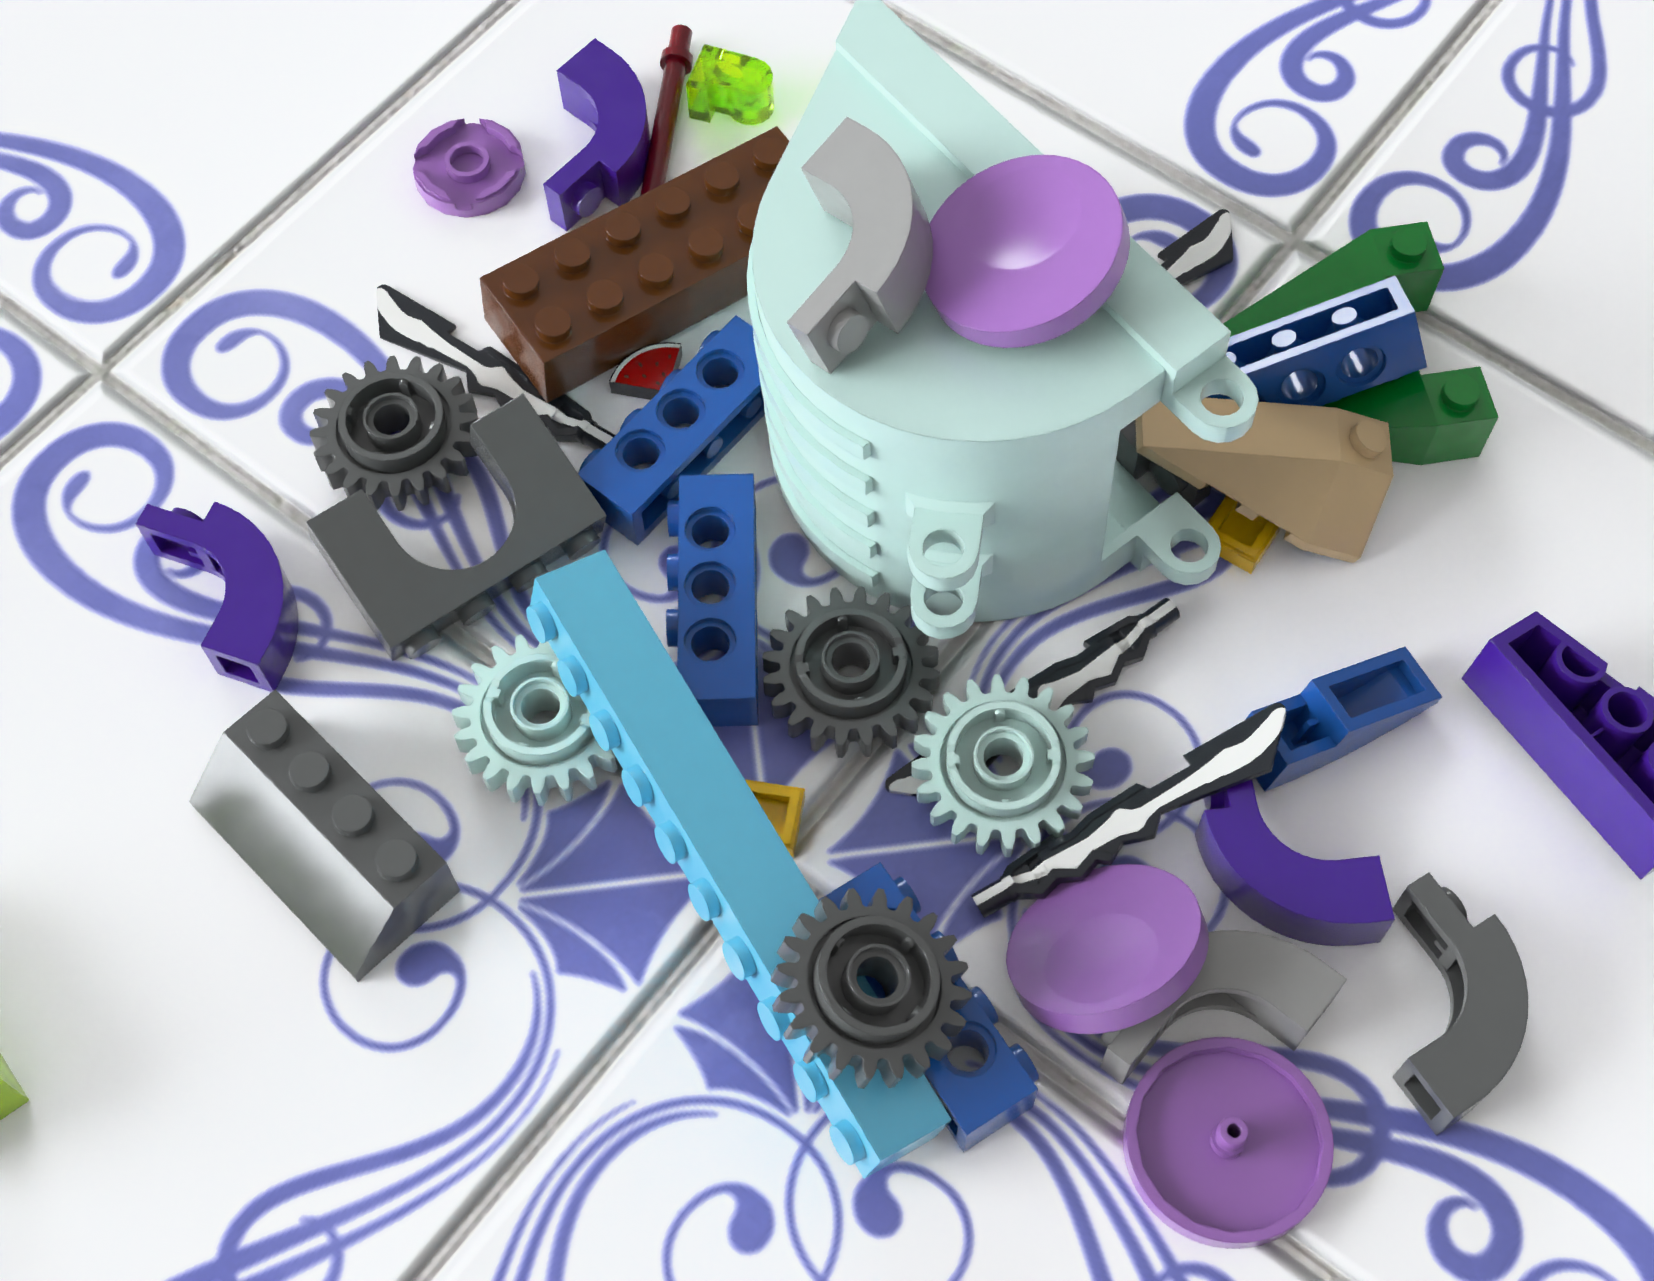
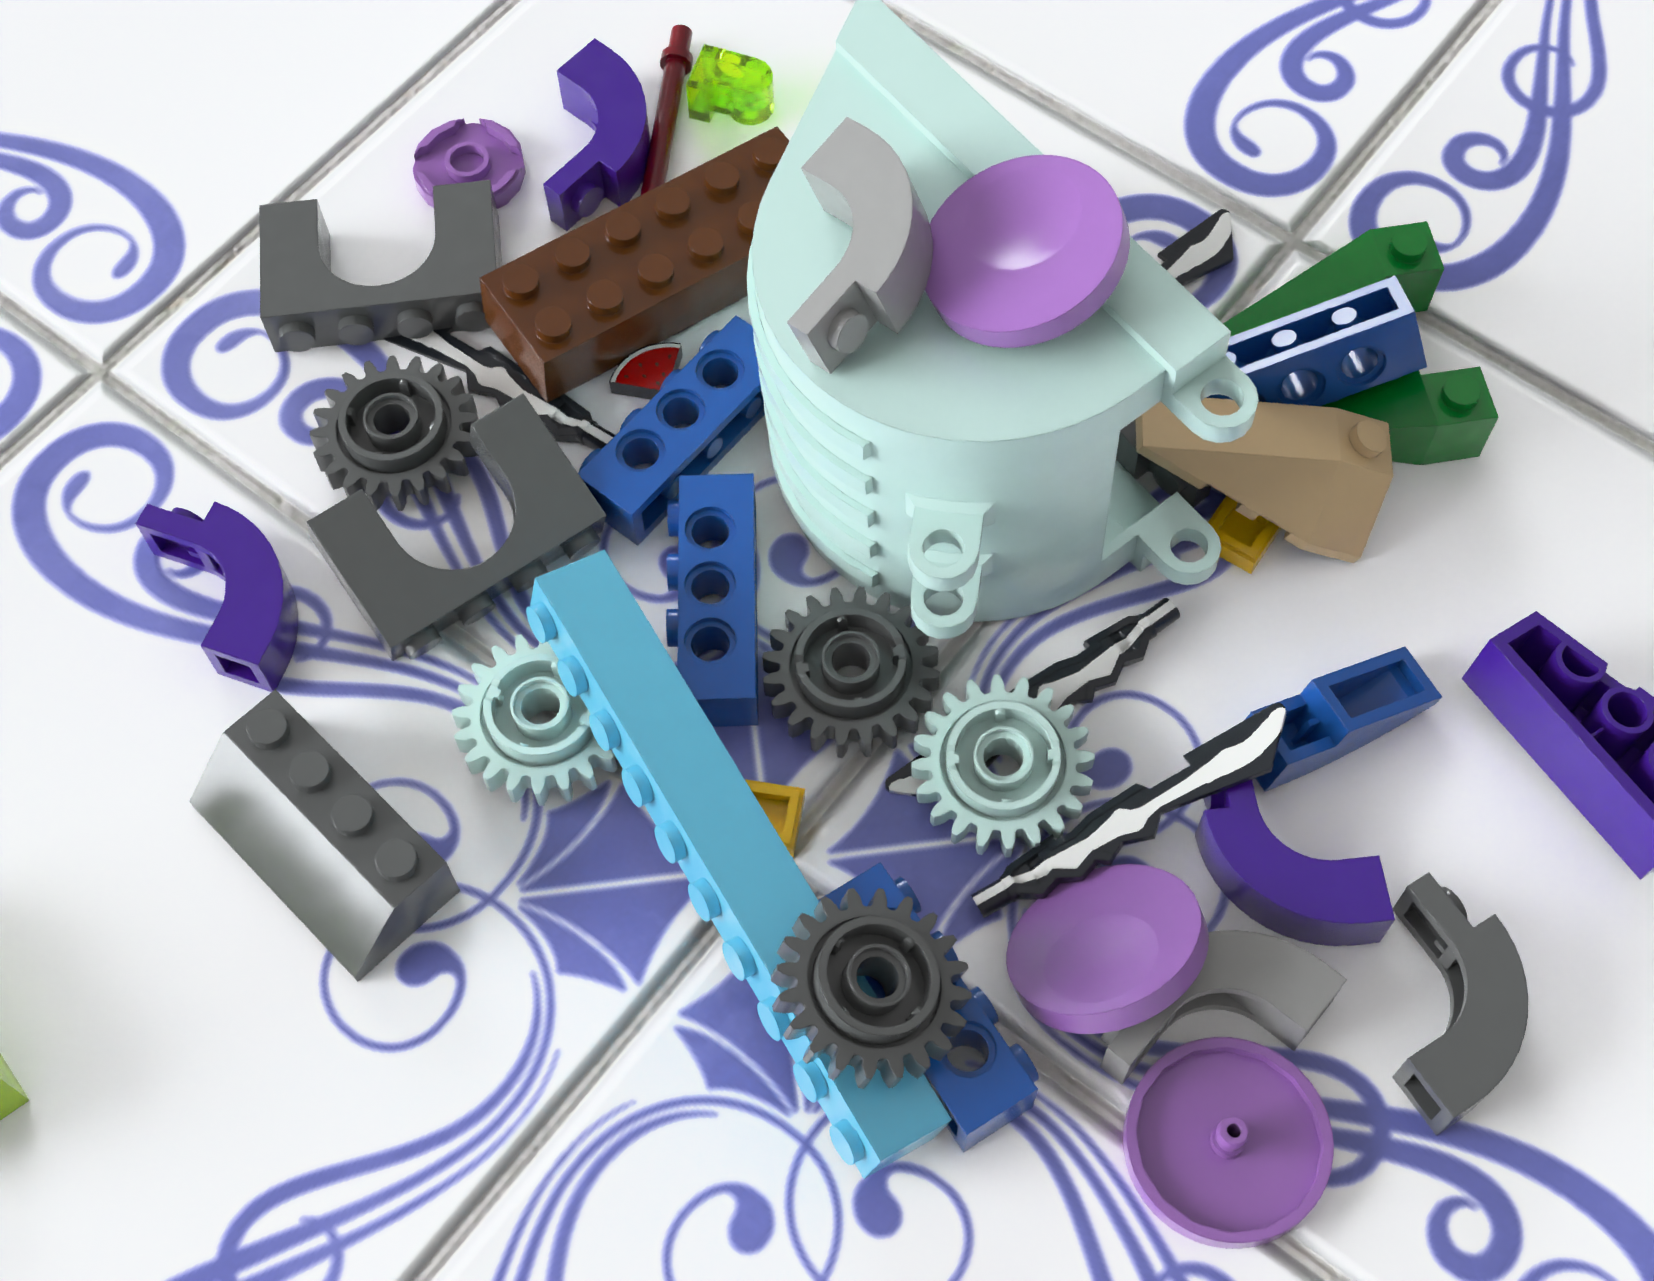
none -> dark grey arch [259,180,502,352]

